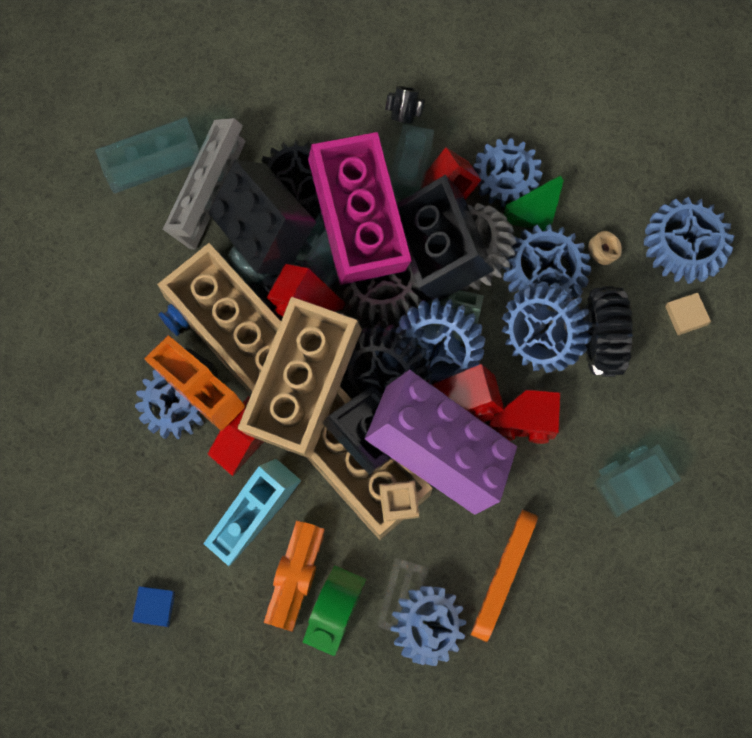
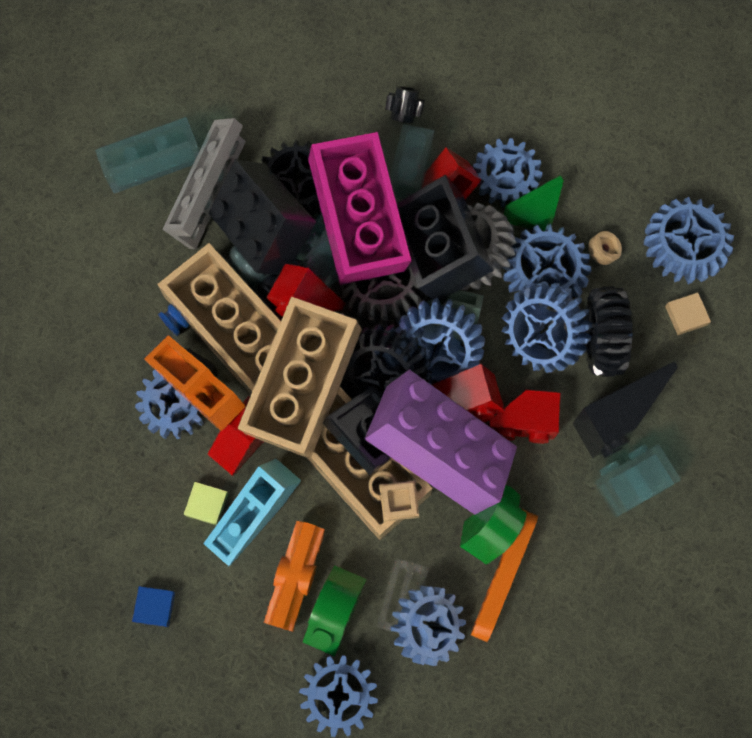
none -> yellowish green tile [184,482,229,525]
none -> medium blue gear [299,655,378,737]
none -> green brick [460,485,527,565]
none -> black slope [573,361,678,459]

